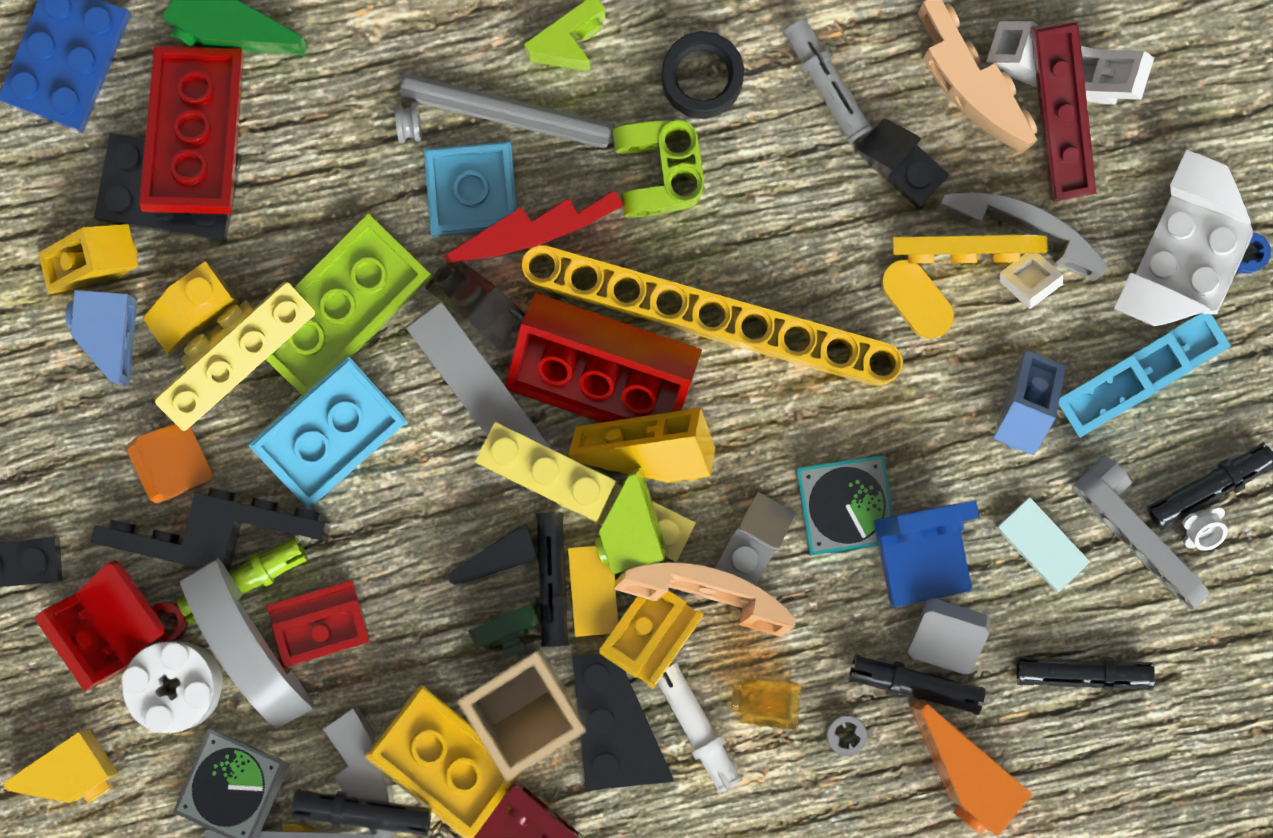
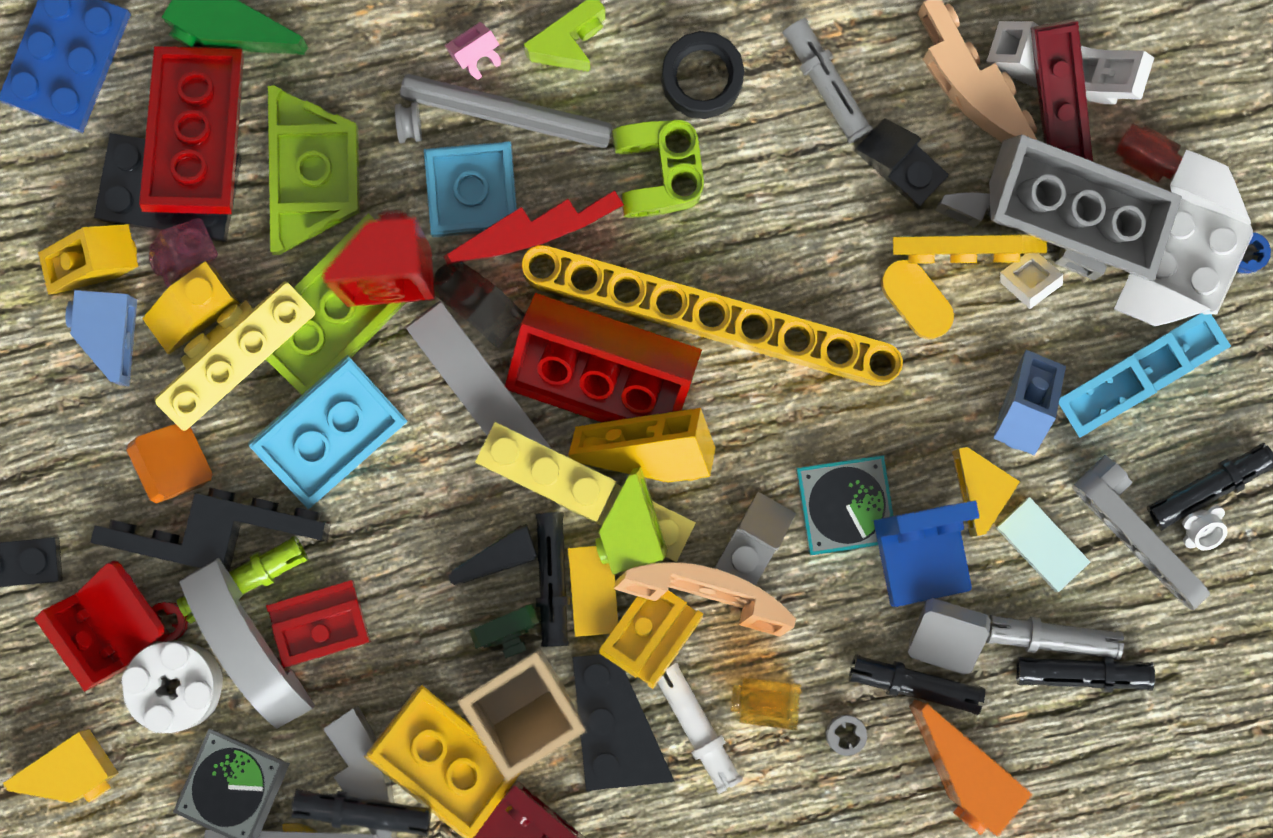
none -> clear pink bracket [149,218,218,287]
none -> lime wing [268,85,360,255]
none -> red slope [323,211,435,307]
none -> bright pink tile [445,22,501,80]
none -> yellow slope [952,447,1020,537]
none -> light grey pin [986,615,1124,660]
none -> light grey slope [989,135,1182,281]
none -> clear red brick [1114,123,1183,183]

